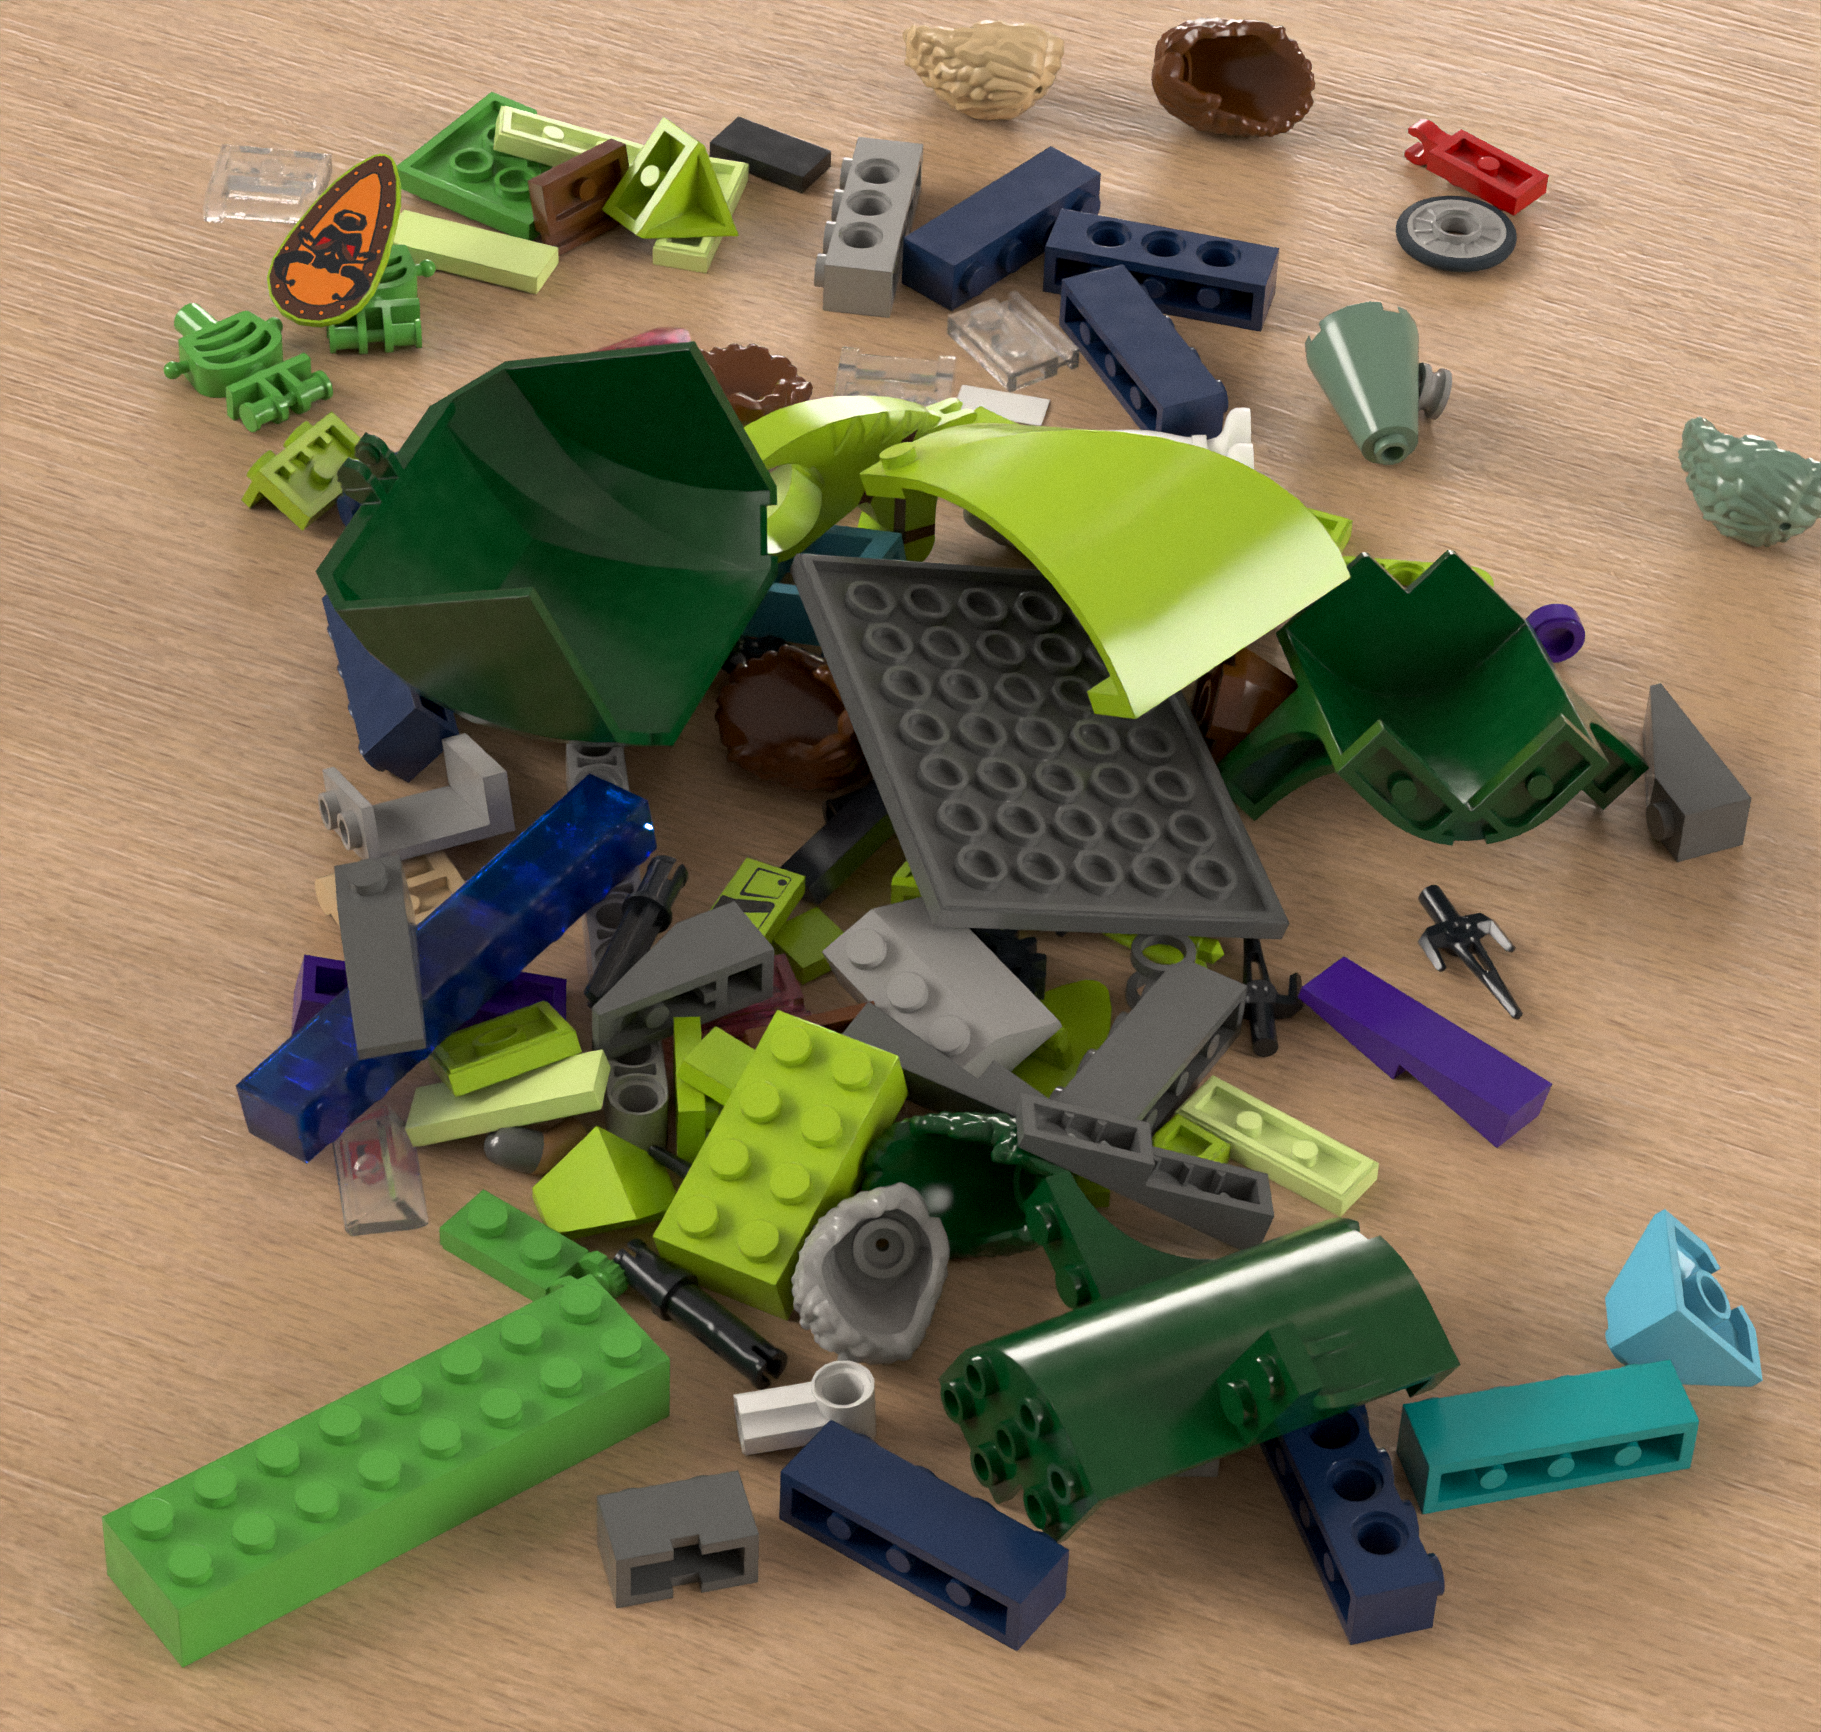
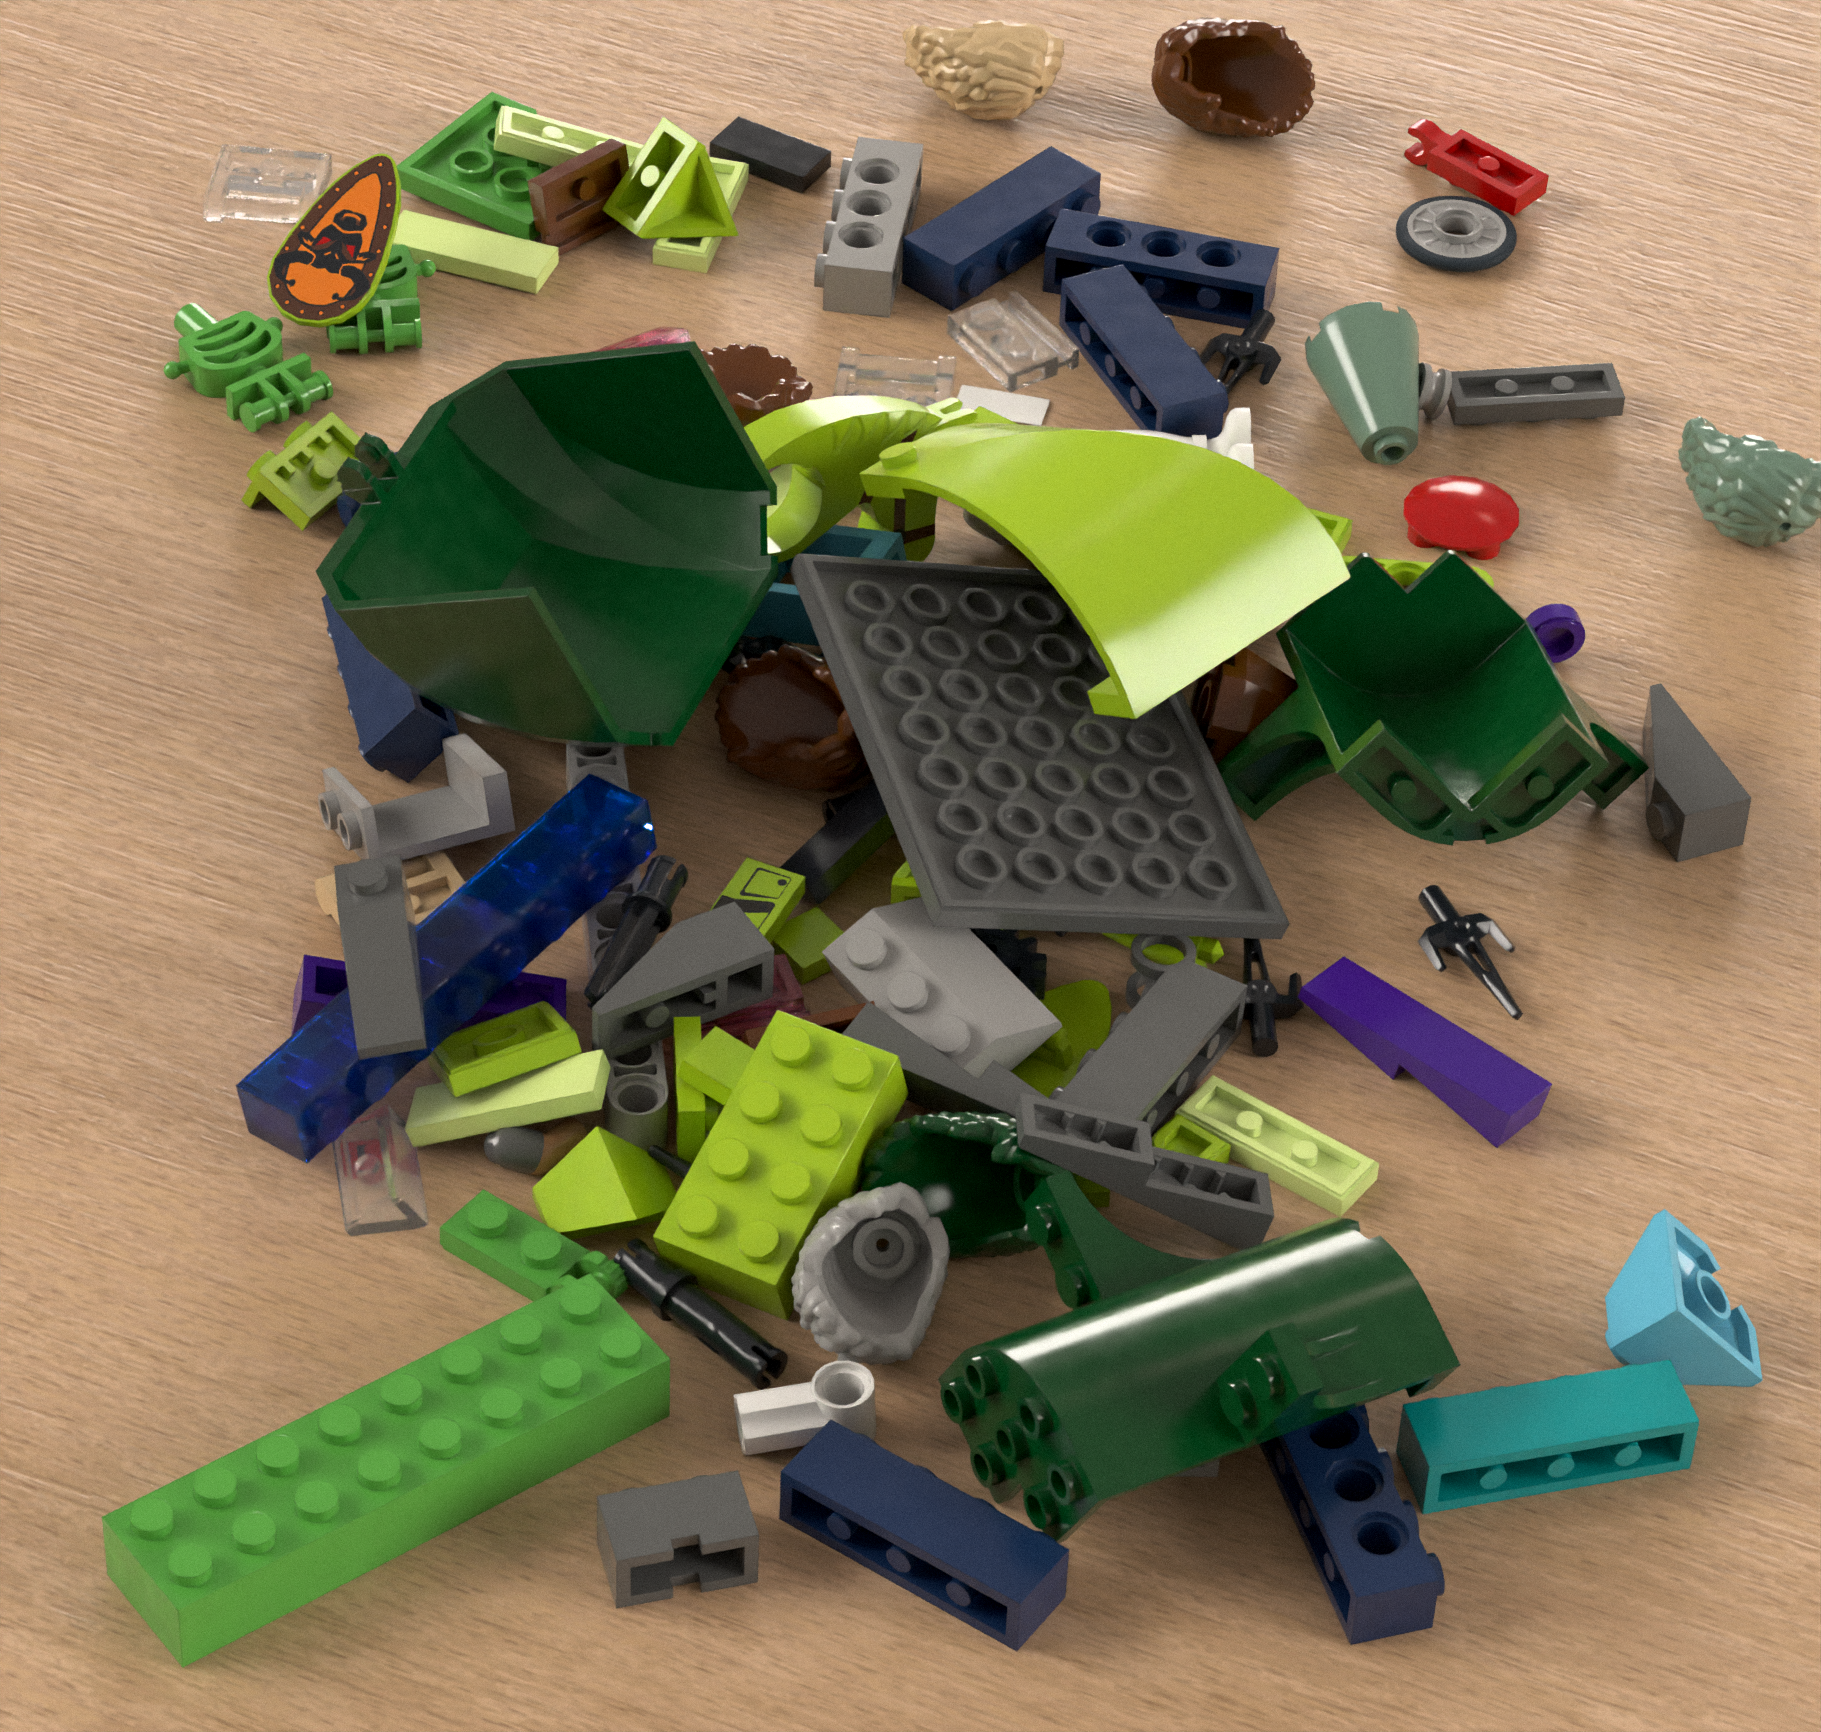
none -> black piece [1200,309,1282,395]
none -> red dish [1403,475,1519,560]
none -> dark grey plate [1447,363,1625,426]

